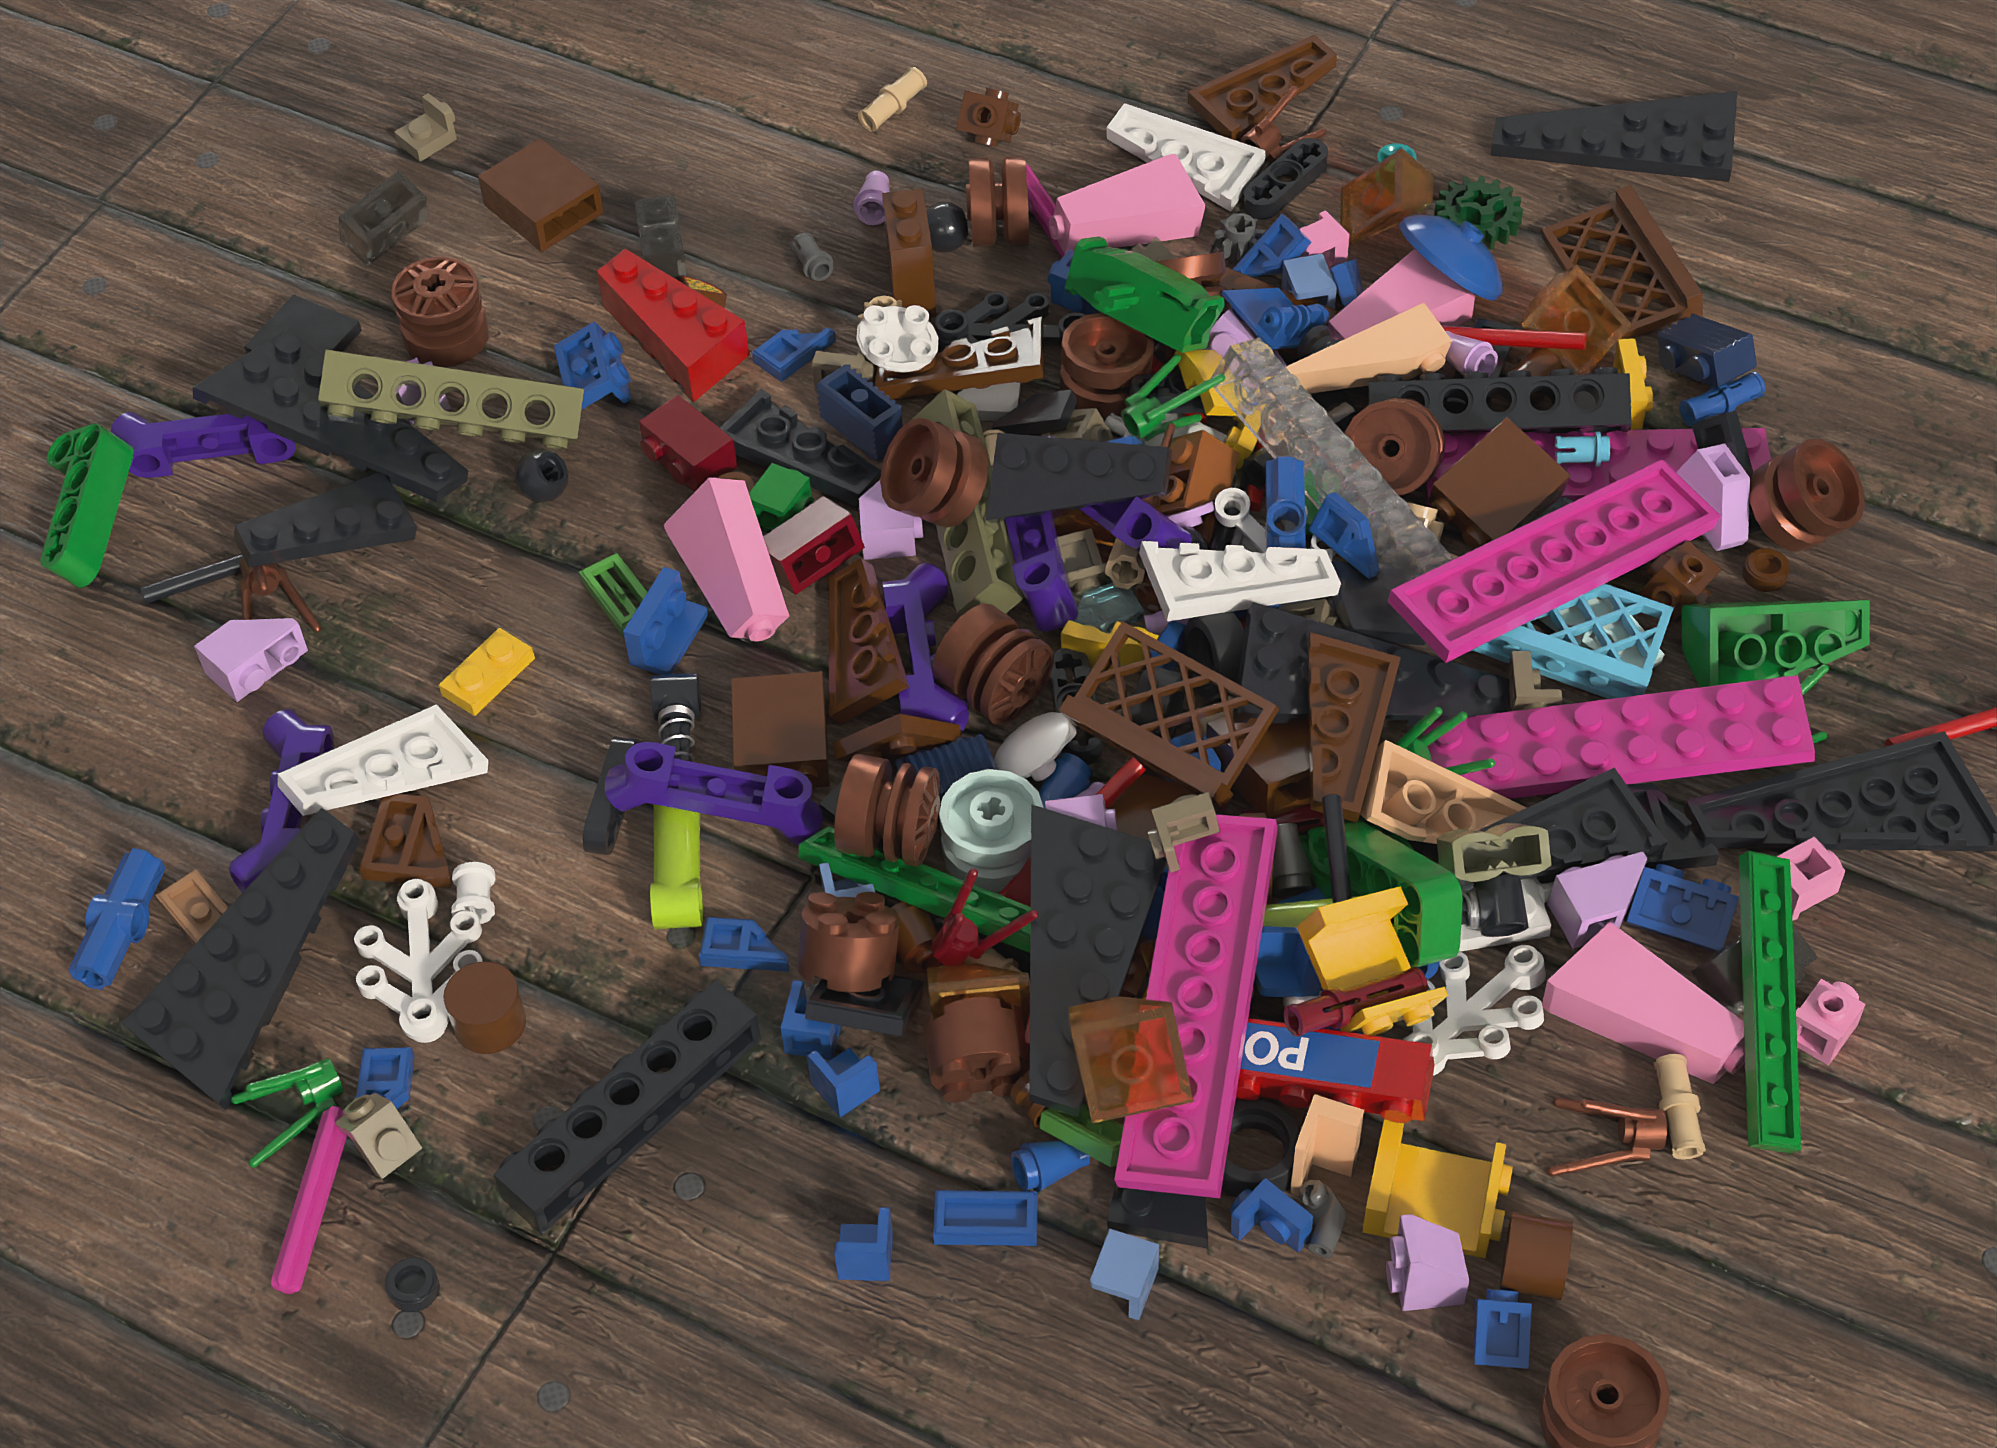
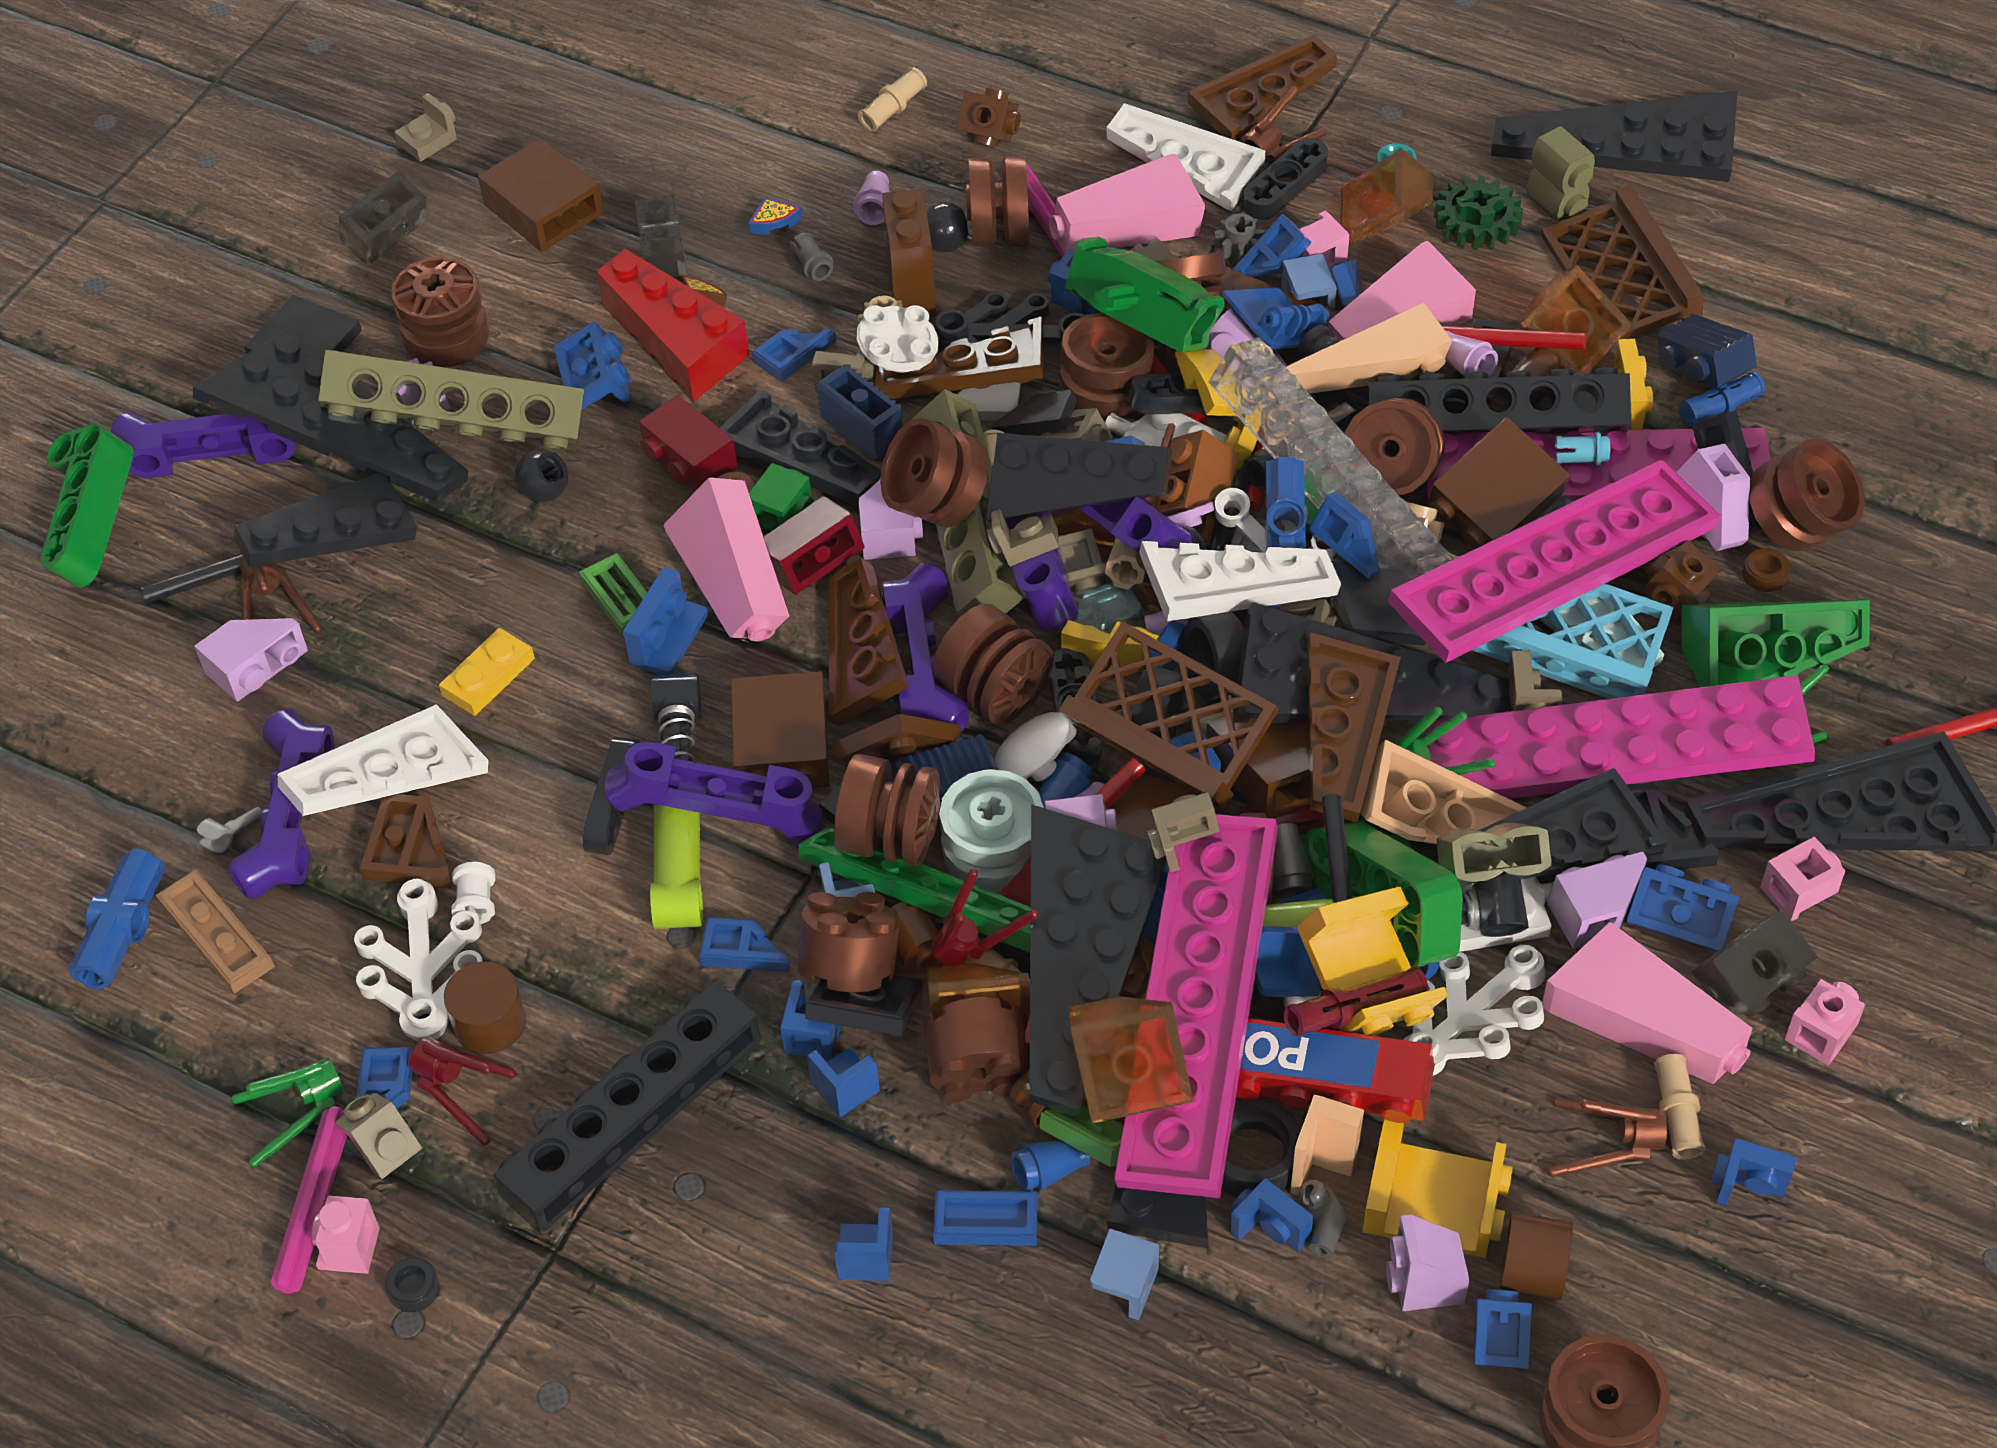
black wing [122,808,360,1110] -> none
green plant [1121,354,1225,441] -> none
blue dish [1399,214,1503,301] -> none
green tile [1739,851,1801,1154] -> none
none -> light grey hand [197,807,262,853]
none -> bright pink brick [312,1196,380,1274]
none -> dark red plant [409,1036,516,1145]
none -> tile [748,197,802,235]
none -> dark tan bracket [987,509,1059,567]
none -> olive brick [1527,126,1595,222]
none -> blue bracket [1711,1138,1797,1206]

